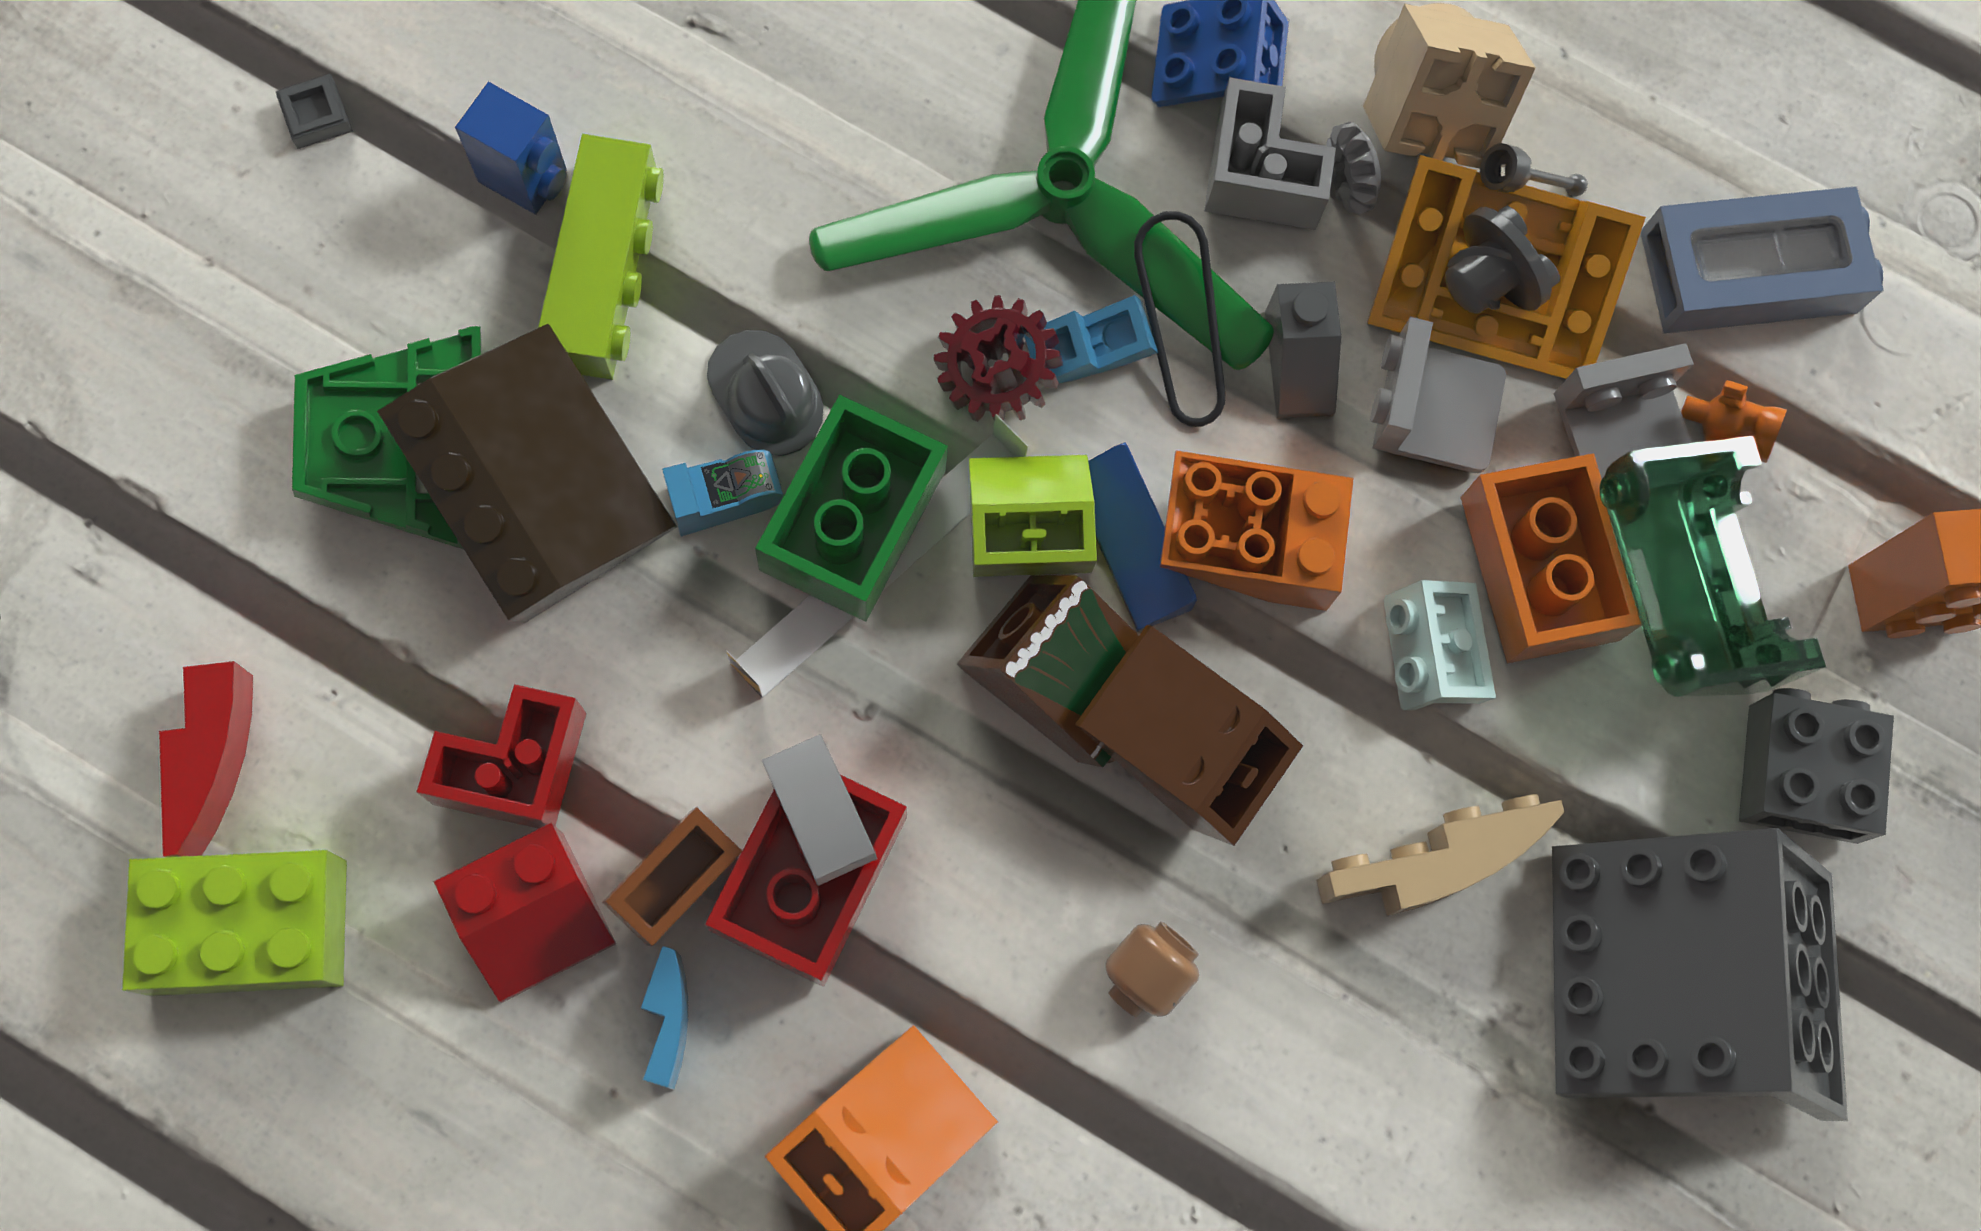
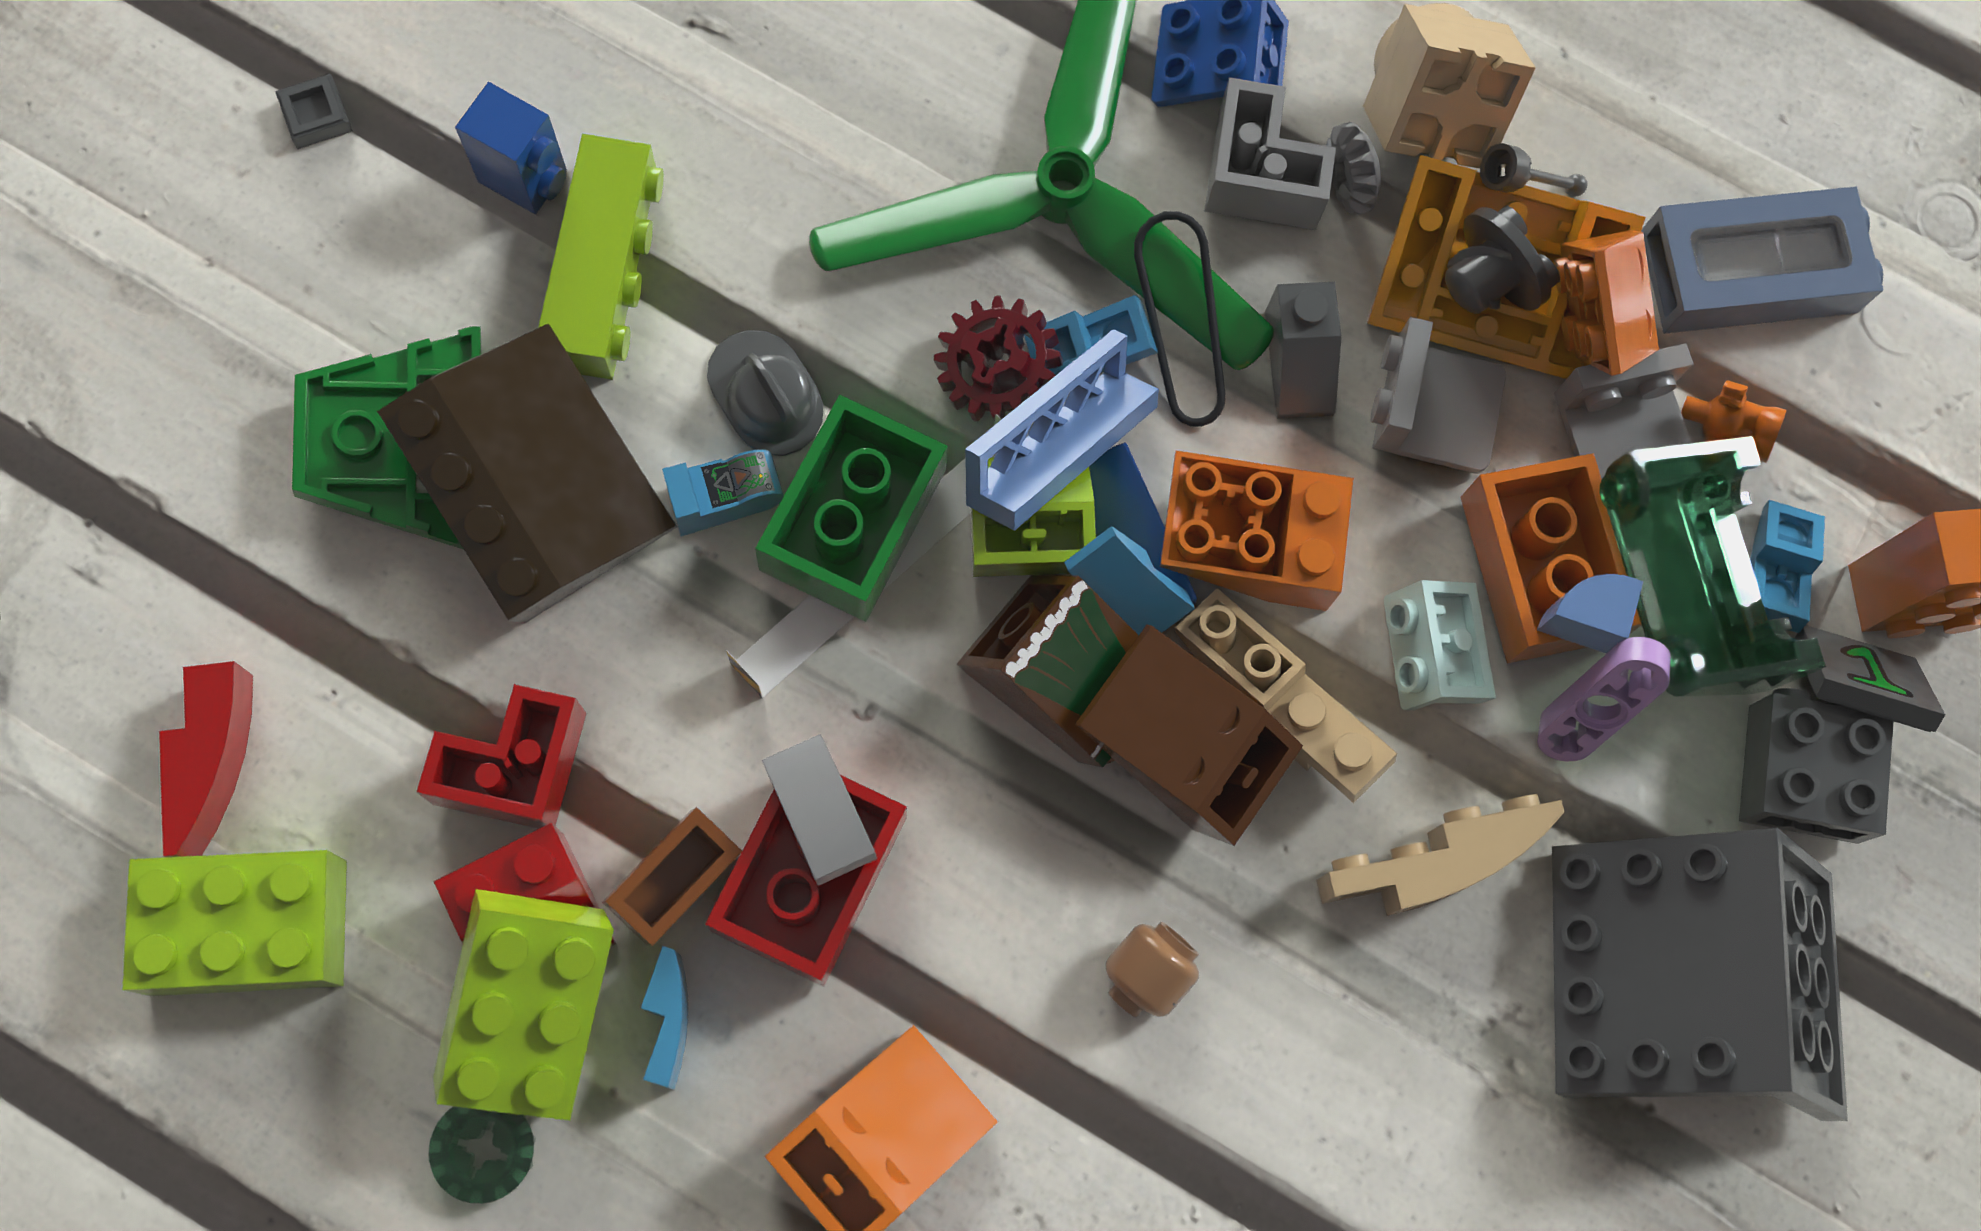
none -> clear green gear [429,1106,536,1204]
none -> lime brick [433,889,614,1121]
none -> medium blue fence [965,329,1159,531]
none -> dark azure slope [1064,526,1195,635]
none -> tan slope [1175,588,1397,803]
none -> medium blue brick [1537,574,1643,654]
none -> lavender beam [1537,637,1671,761]
none -> orange slope [1553,230,1659,376]
none -> dark azure slope [1742,500,1825,633]
none -> dark grey tile [1793,625,1946,732]

